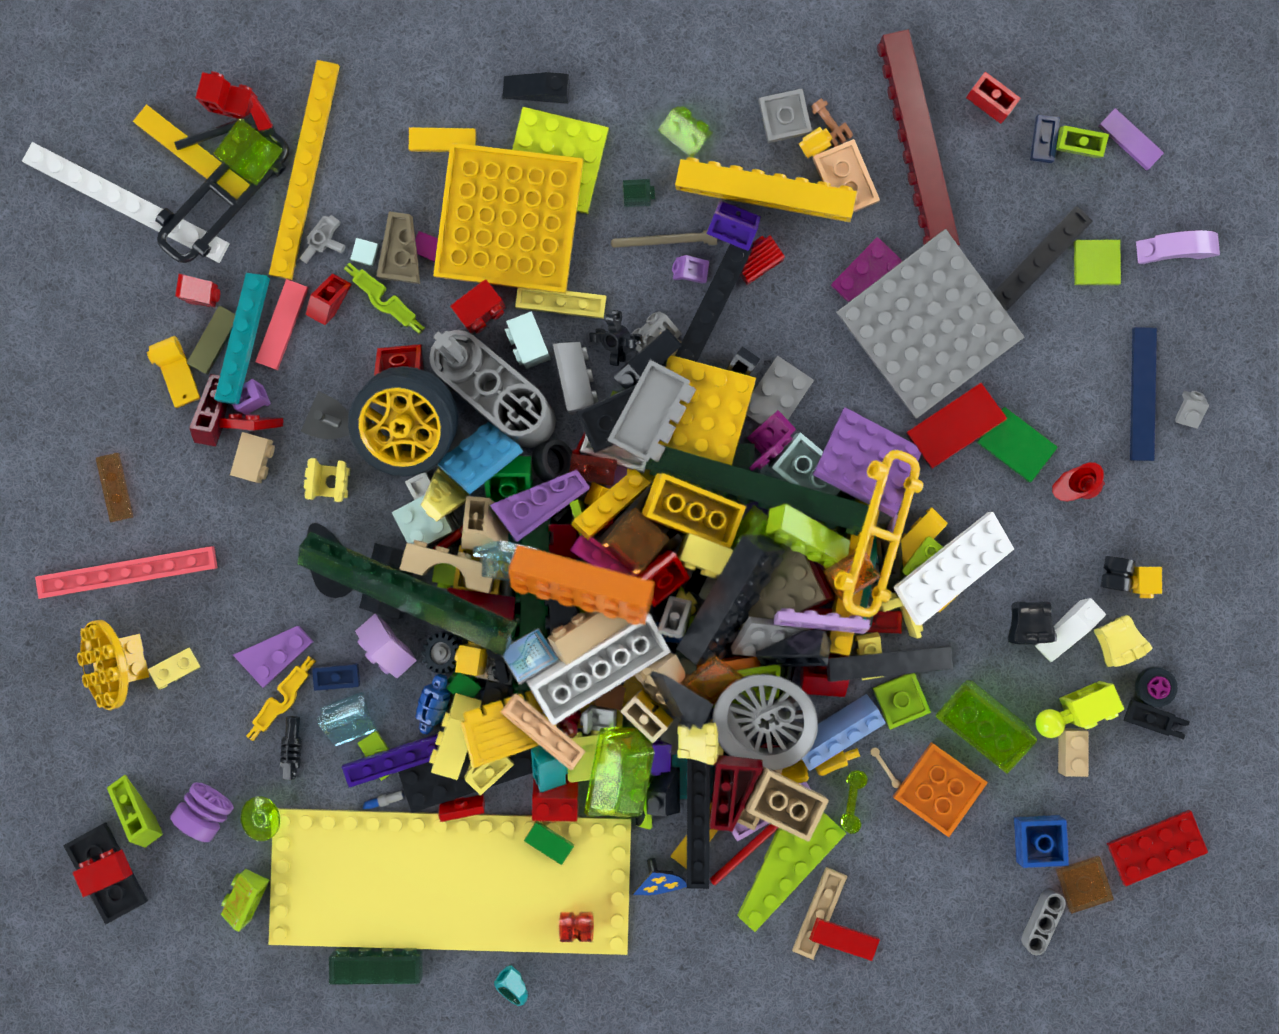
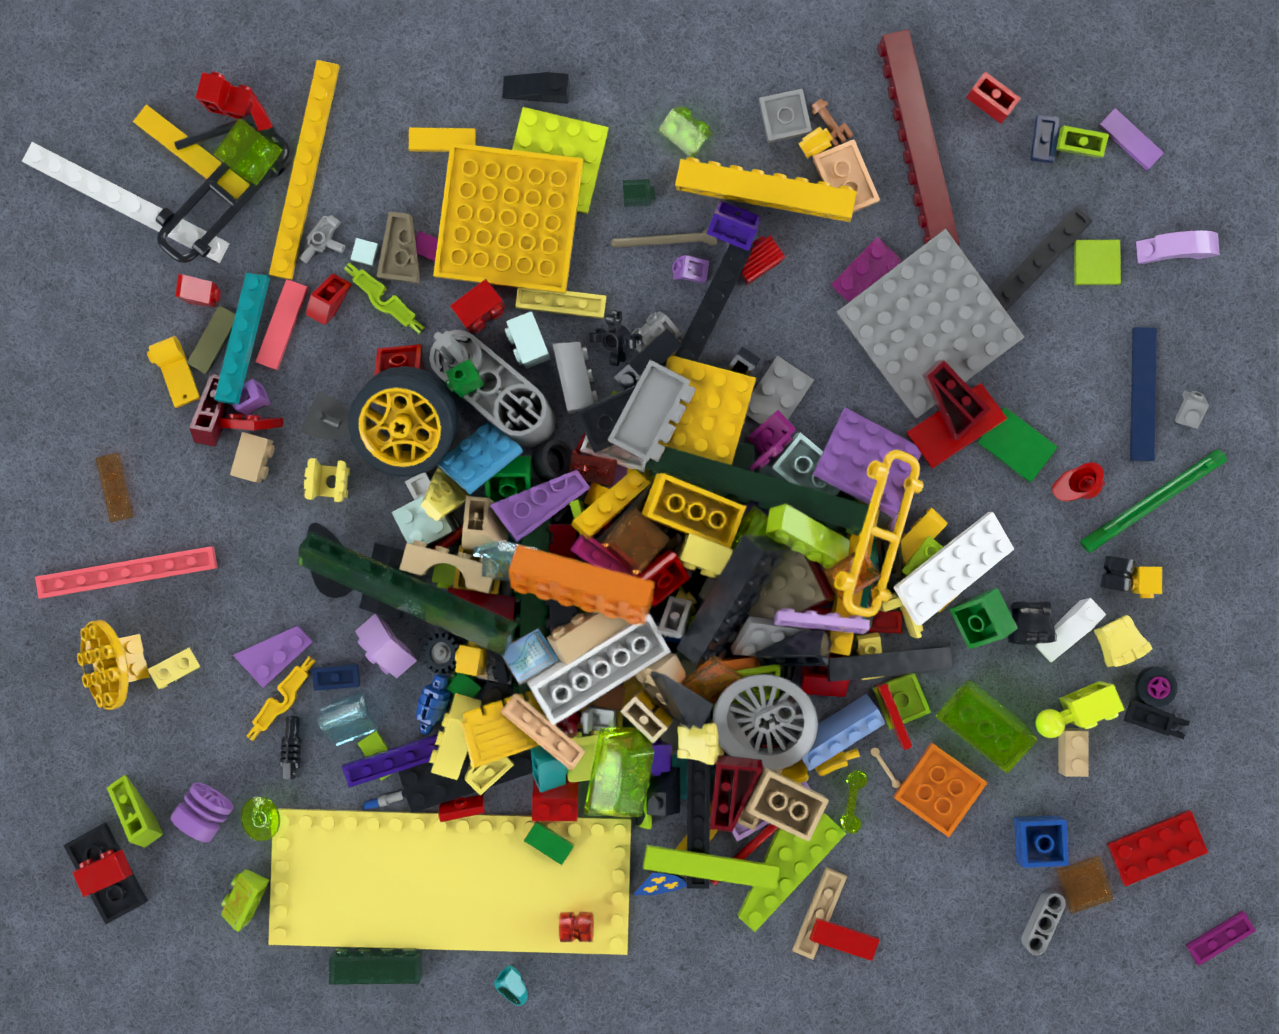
none -> green brick [446,359,485,397]
none -> lime tile [643,845,780,890]
none -> red tile [876,682,912,750]
none -> dark red wedge [922,360,991,441]
none -> green brick [949,588,1018,649]
none -> green piece [1080,449,1227,554]
none -> magenta tile [1185,911,1256,966]

